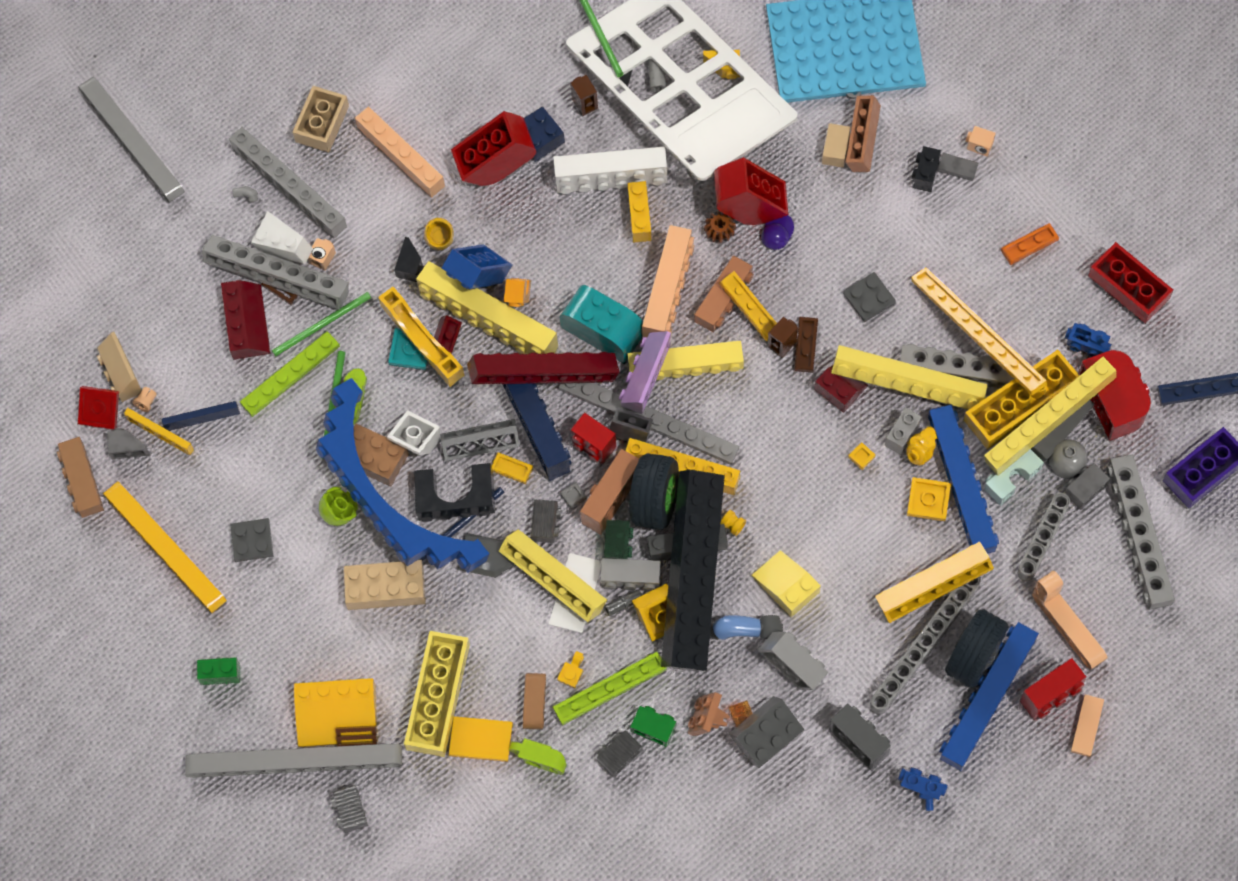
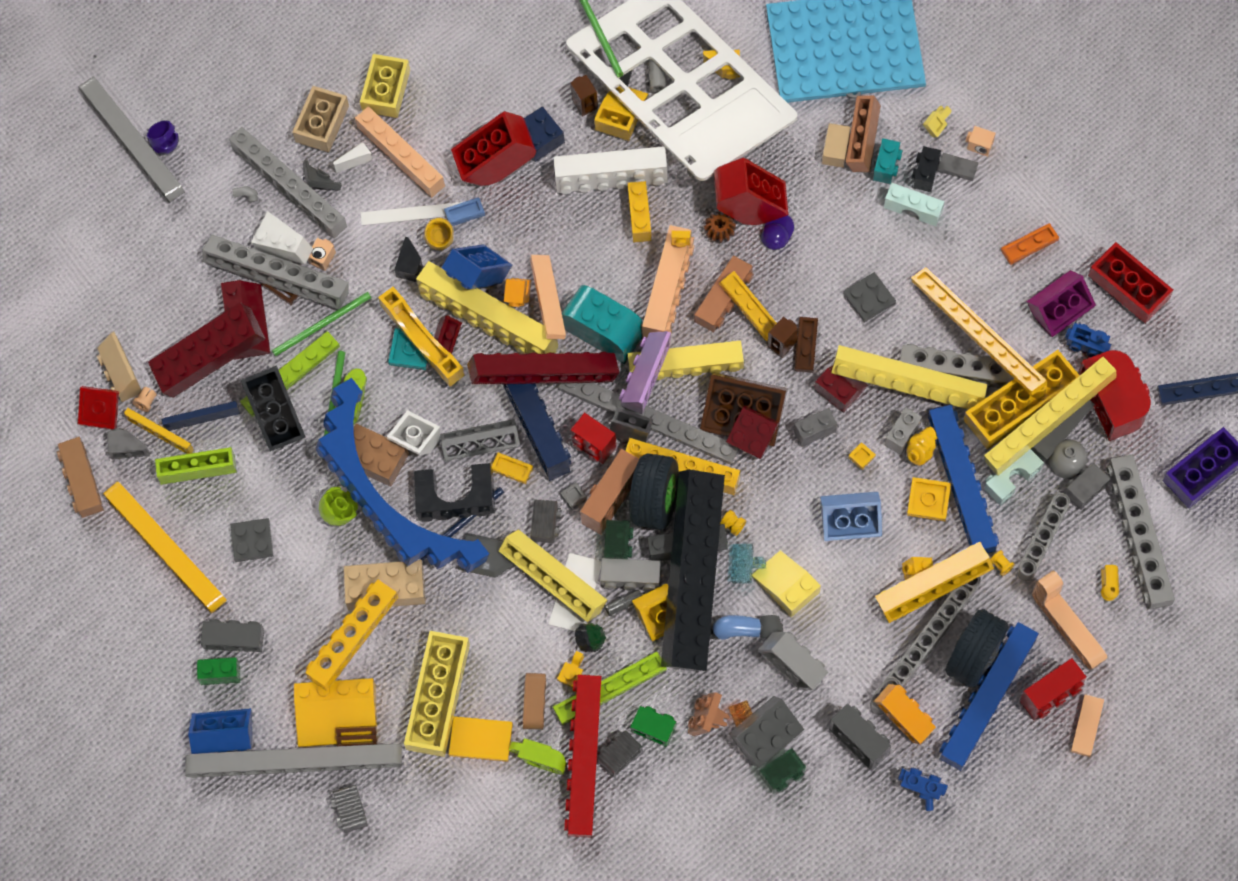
none -> dark purple helmet [147,120,179,154]
none -> dark red brick [148,302,265,398]
none -> lime brick [155,447,237,485]
none -> blue slope [188,708,253,754]
none -> dark grey brick [201,619,264,652]
none -> black brick [240,365,306,452]
none -> dark grey tile [303,160,342,191]
none -> yellow brick [305,579,399,691]
none -> white slope [333,143,372,173]
none -> light yellow brick [360,54,410,118]
none -> white sticker [361,202,462,225]
none -> medium blue tile [444,197,485,226]
none -> light nougat tile [530,255,566,339]
none -> red brick [564,674,602,838]
none -> piece [575,623,606,653]
none -> yellow slope [594,86,648,141]
none -> yellow plate [671,230,691,247]
none -> reddish brown slope [700,372,788,447]
none -> dark red brick [726,406,779,459]
none -> clear light blue plate [731,544,766,584]
none -> clear green brick [759,748,806,794]
none -> flat silver brick [794,408,837,447]
none -> medium blue slope [820,492,882,541]
none -> teal brick [873,138,903,184]
none -> light orange brick [873,684,936,744]
none -> light aqua arch [884,183,945,226]
none -> yellow bracket [902,557,933,580]
none -> light yellow plate [923,106,952,138]
none -> yellow bush [990,550,1015,576]
none -> magenta slope [1026,270,1096,337]
none -> yellow piece [1101,565,1119,601]

